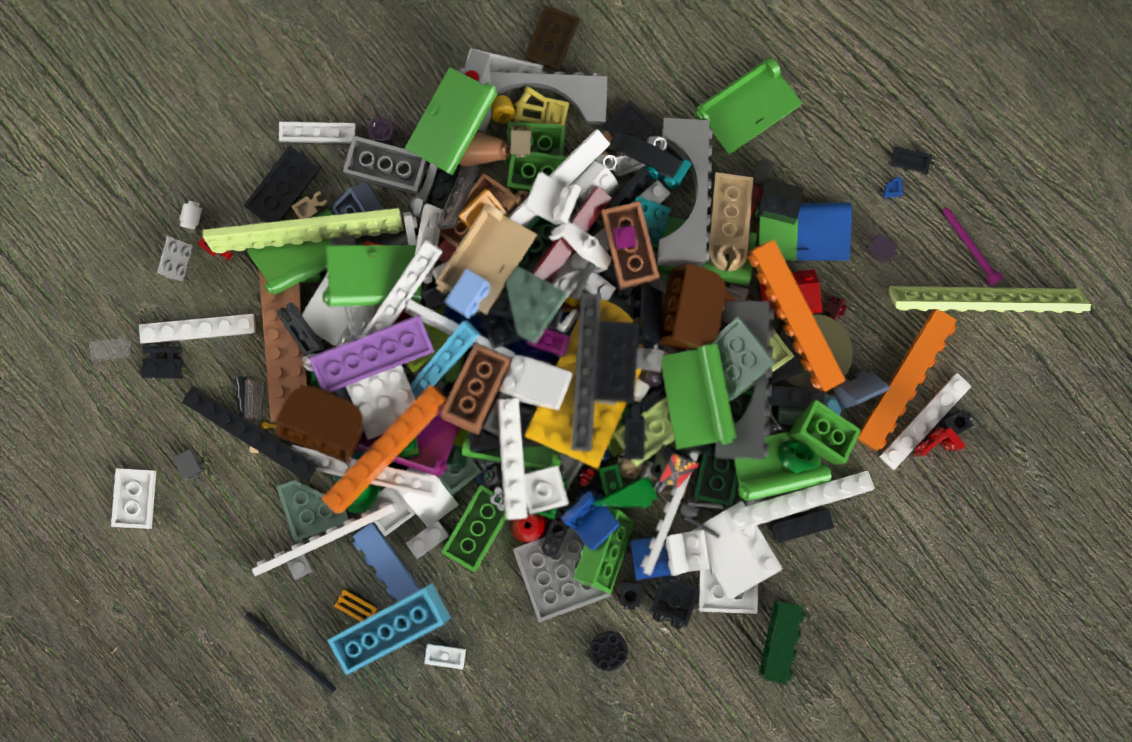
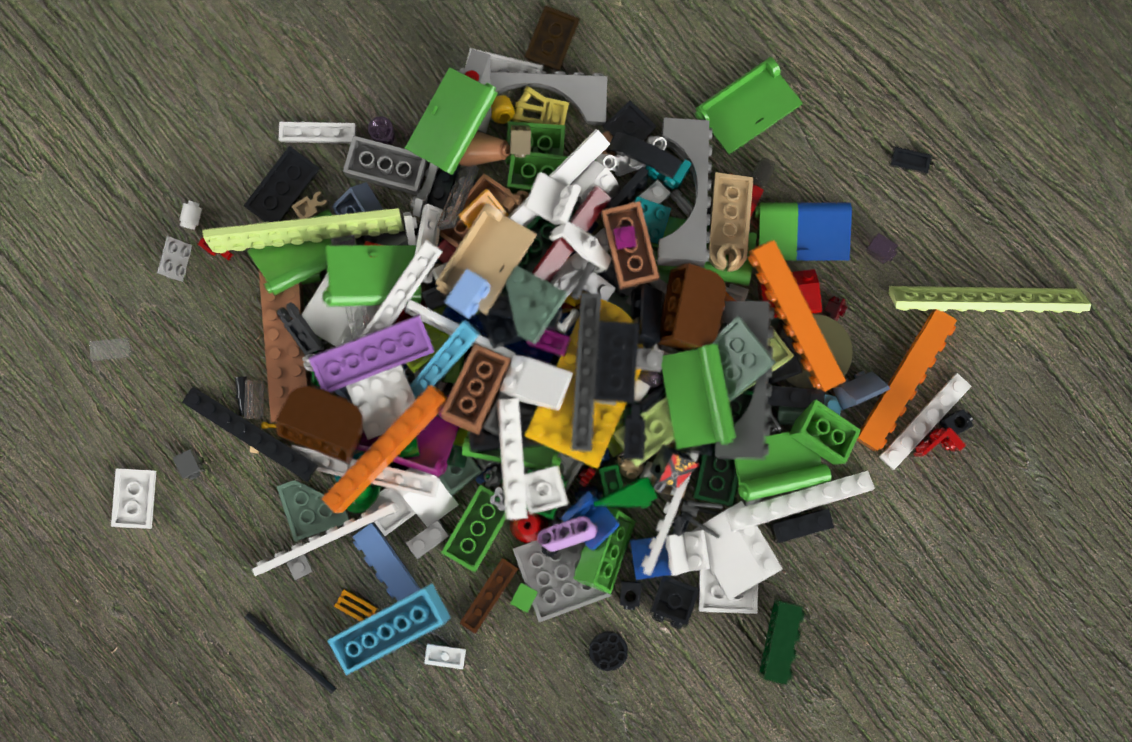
white plate [139,314,256,344] -> none
black plate [142,344,183,379] -> none
black slope [757,179,803,225] -> none
green hat [778,440,821,473] -> none
blue tile [883,176,903,198] -> none
magenta piece [942,207,1004,286] -> none
none -> reddish brown plate [459,558,518,634]
none -> bright green panel [510,582,538,612]
none -> lavender beam [537,517,597,552]
none -> light grey axle [670,189,694,218]
none -> black plate [672,511,692,536]

